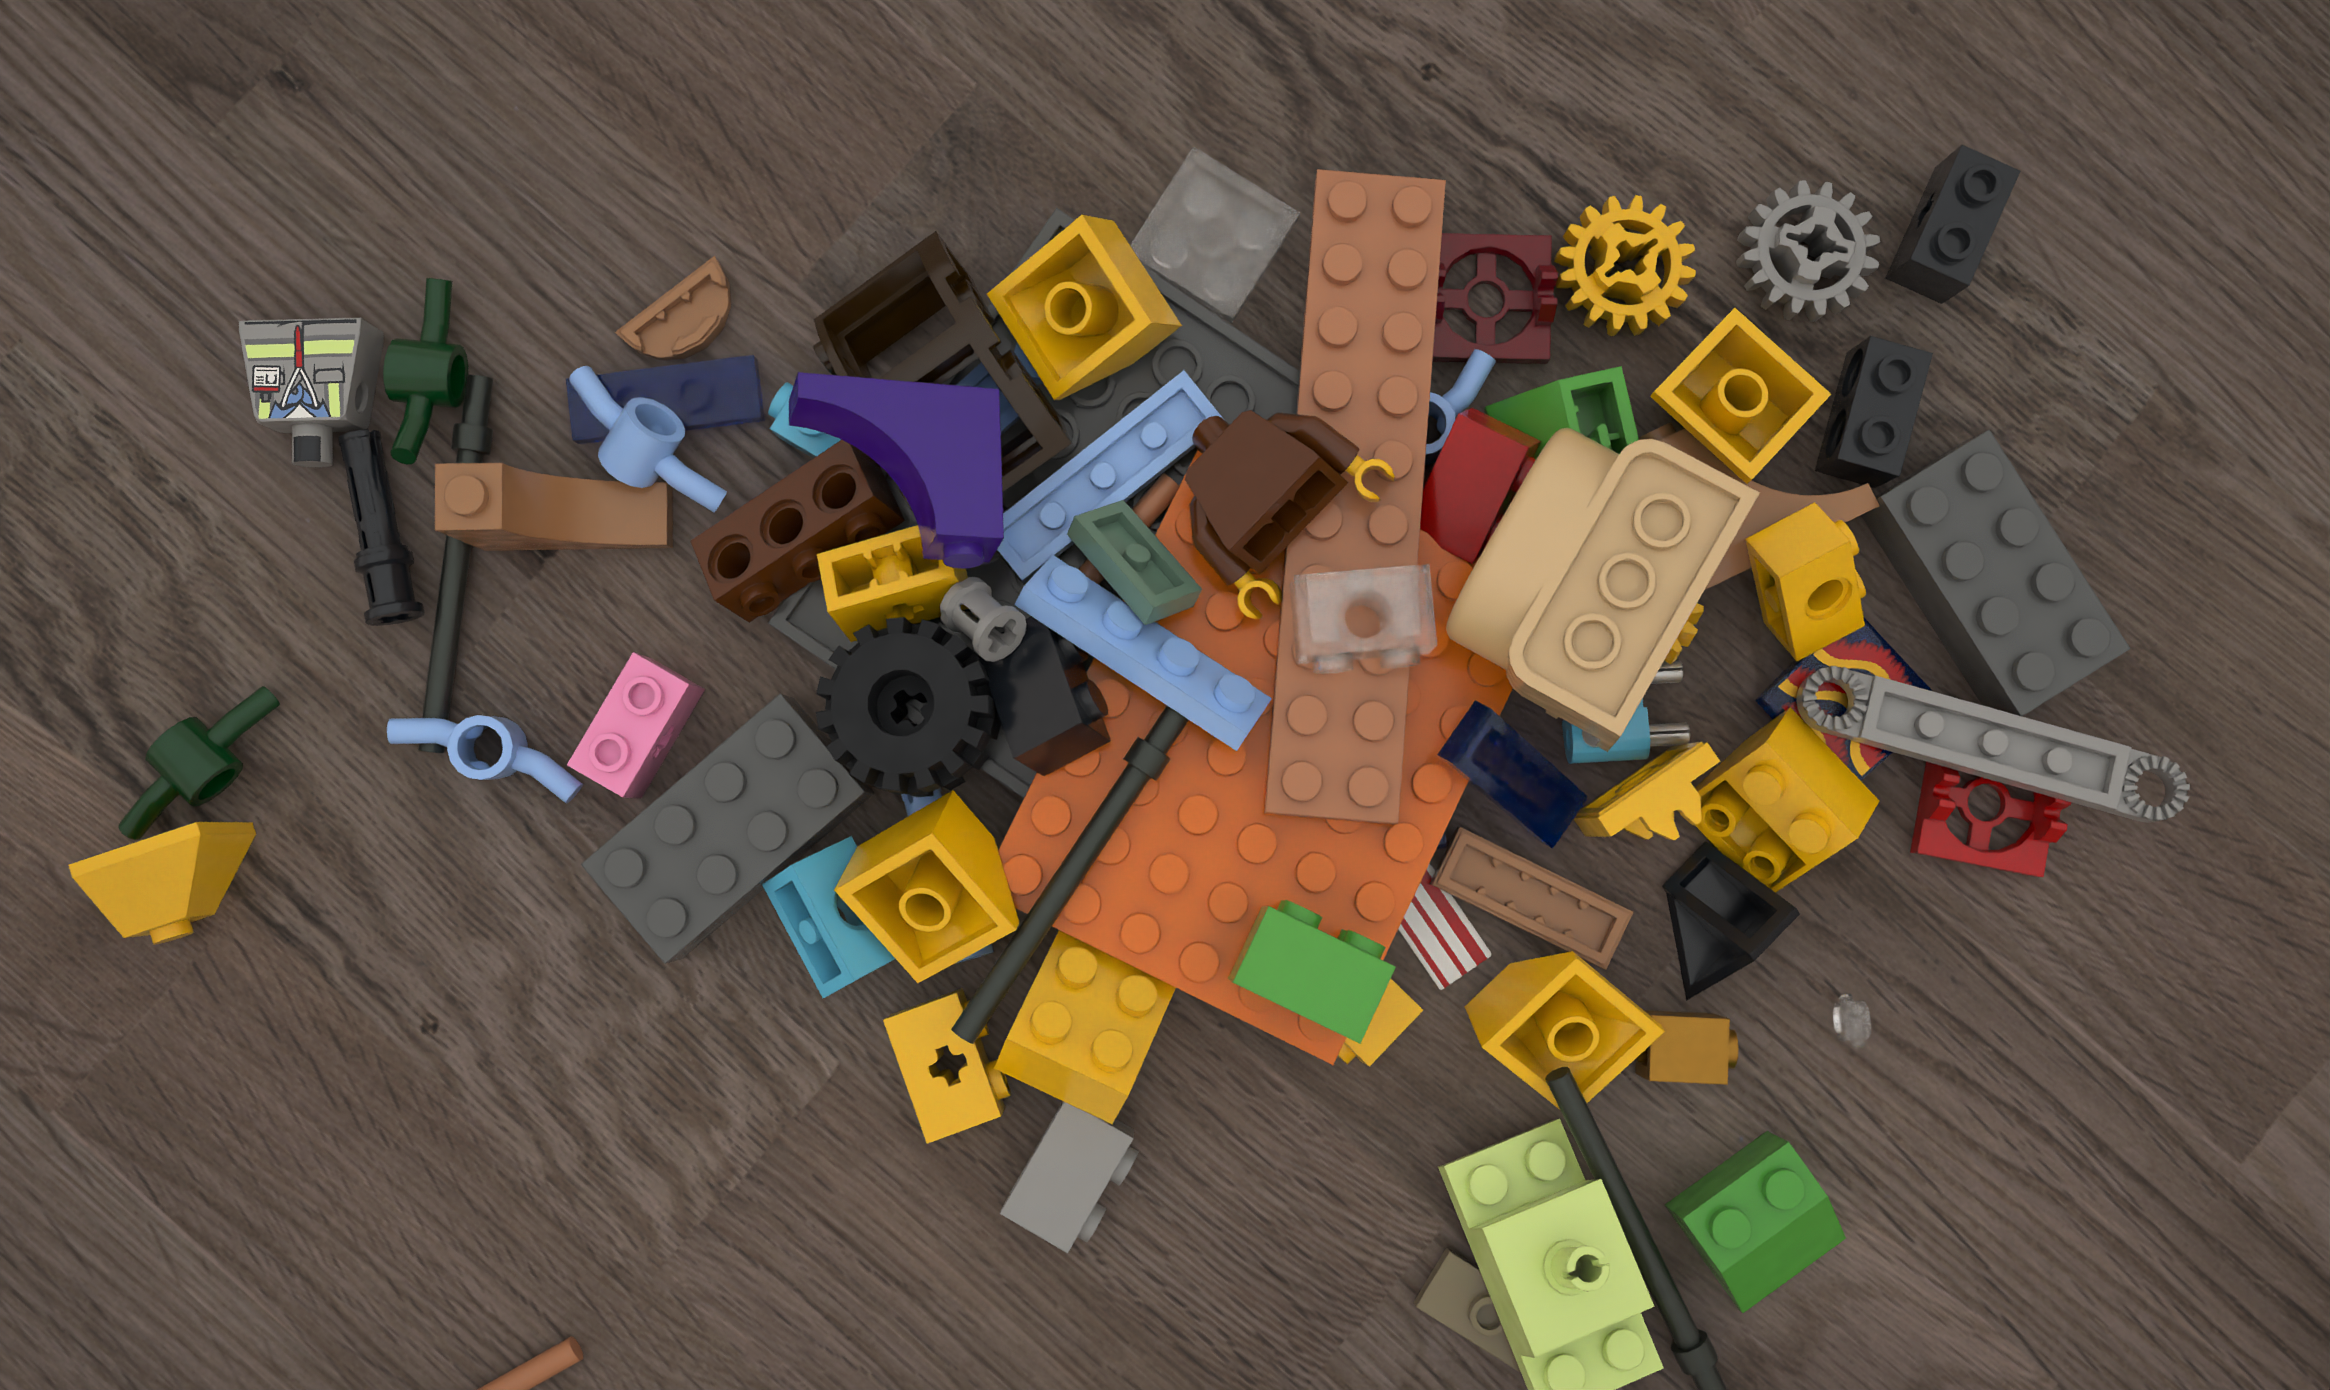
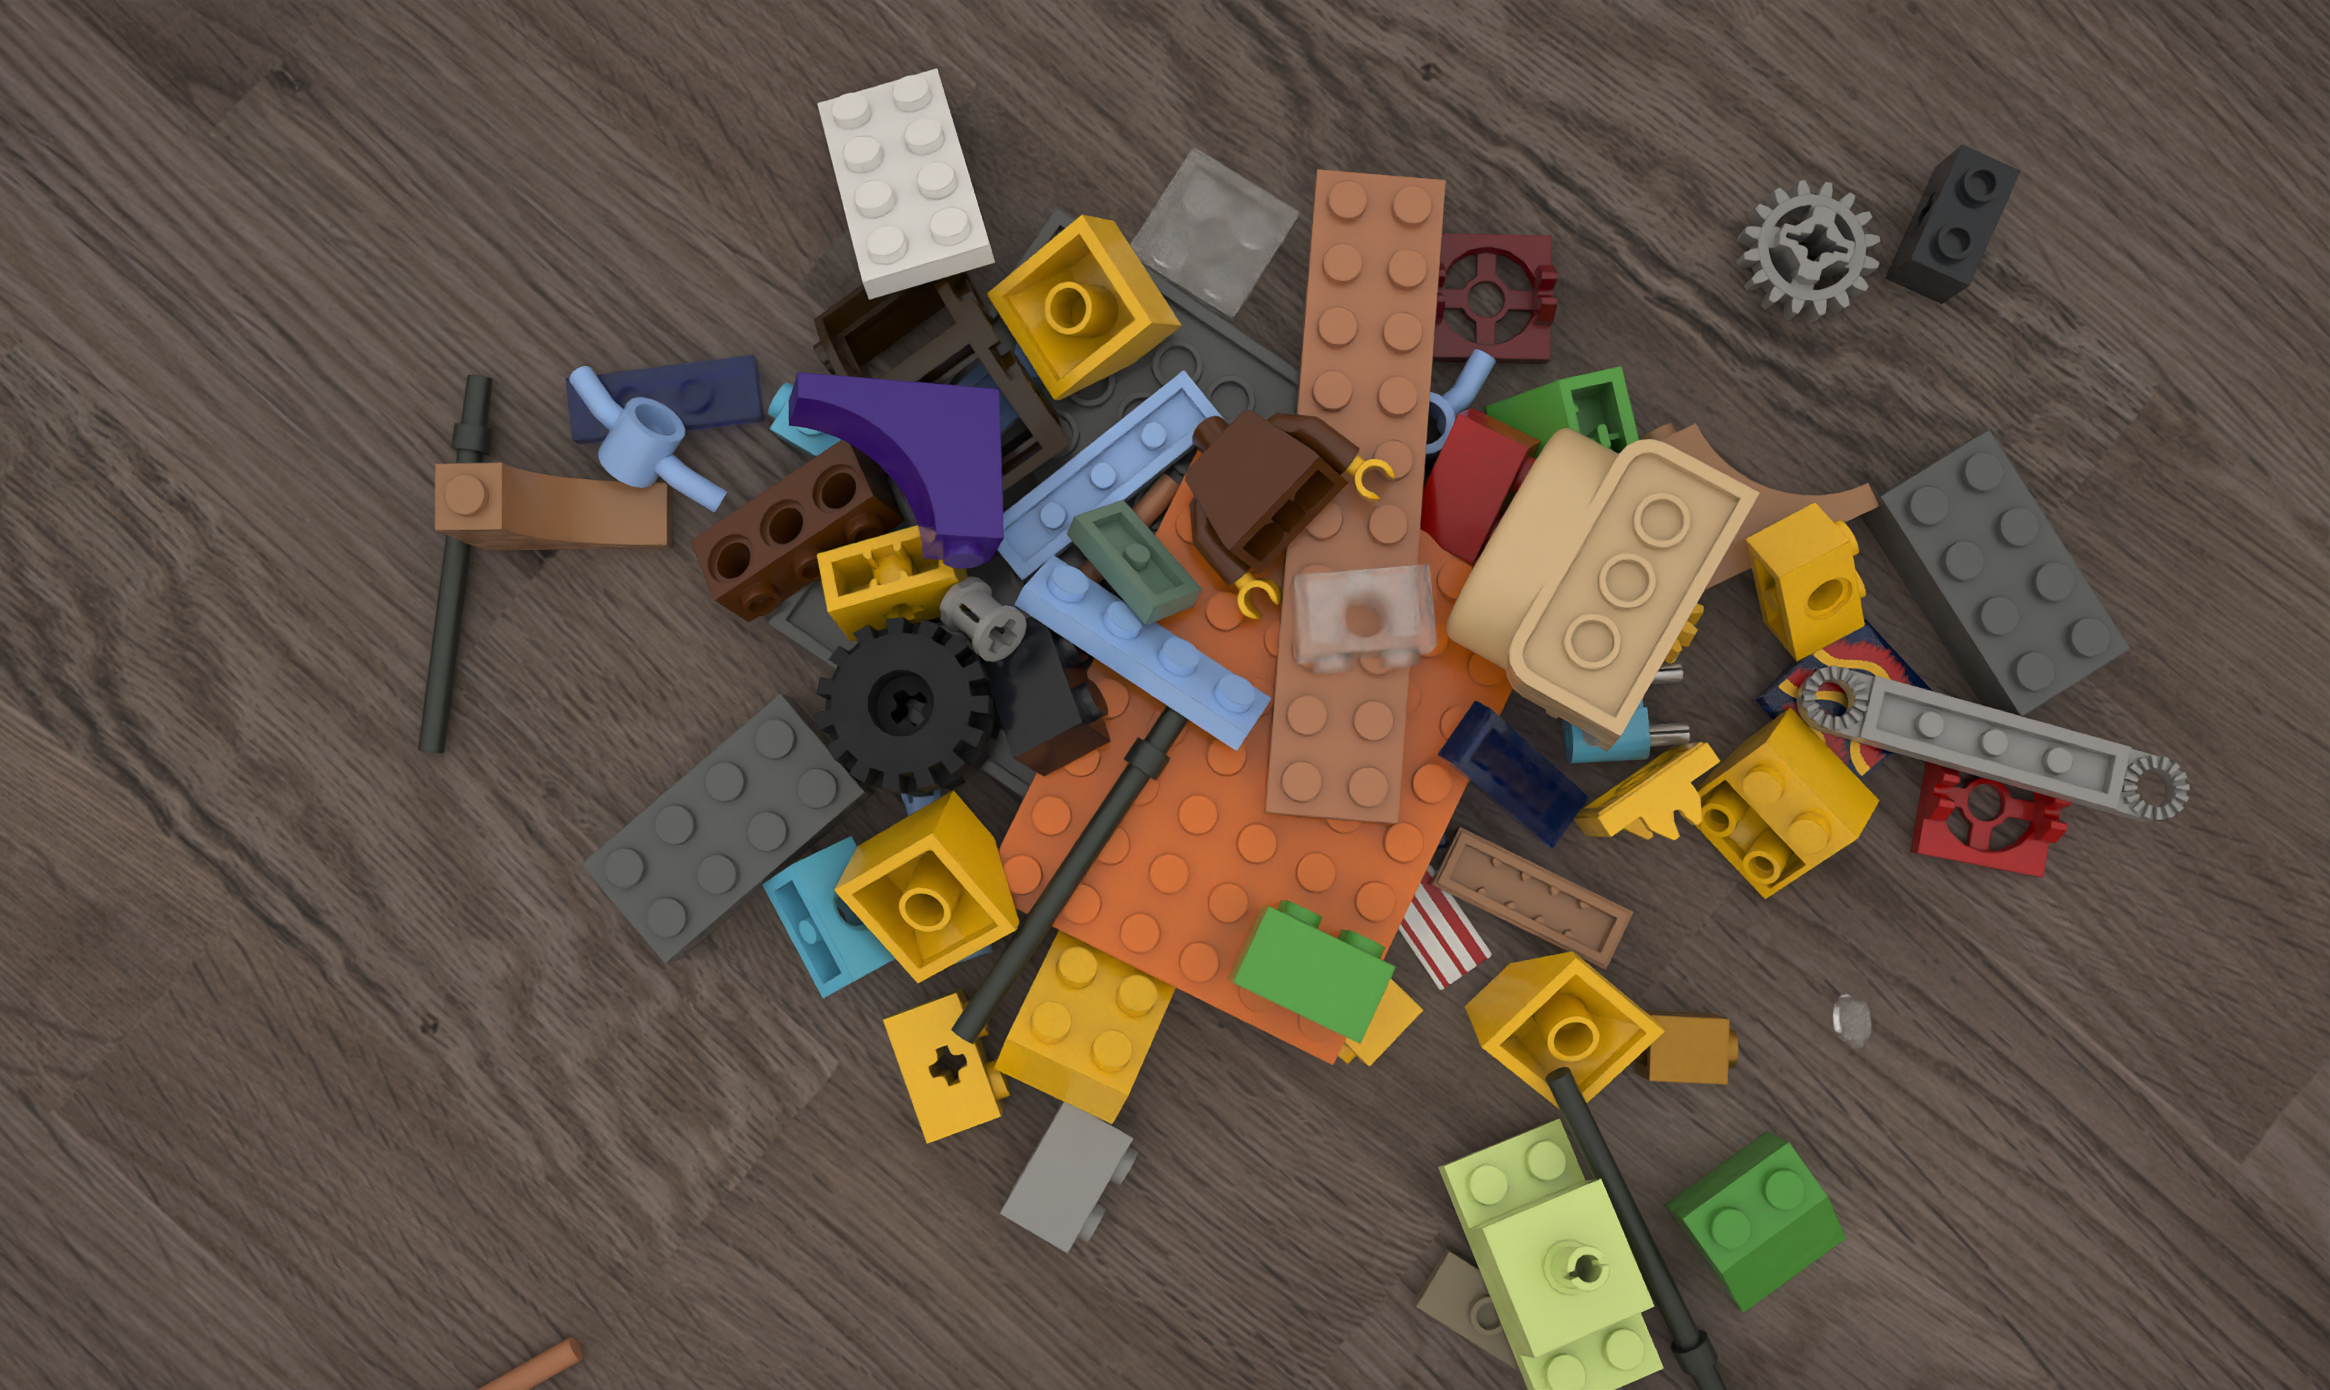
yellow slope [68,822,256,945] -> none
dark green piece [118,686,280,840] -> none
torso [239,318,384,467] -> none
black pin [338,430,425,626] -> none
dark green piece [383,278,468,465] -> none
light blue piece [387,715,583,804] -> none
bright pink brick [567,652,705,799] -> none
medium nougat tile [615,256,731,360] -> none
yellow gear [1554,195,1696,336] -> none
yellow slope [1650,308,1831,484] -> none
black slope [1662,841,1800,1001] -> none
black brick [1815,336,1933,488] -> none
none -> white plate [817,68,995,300]

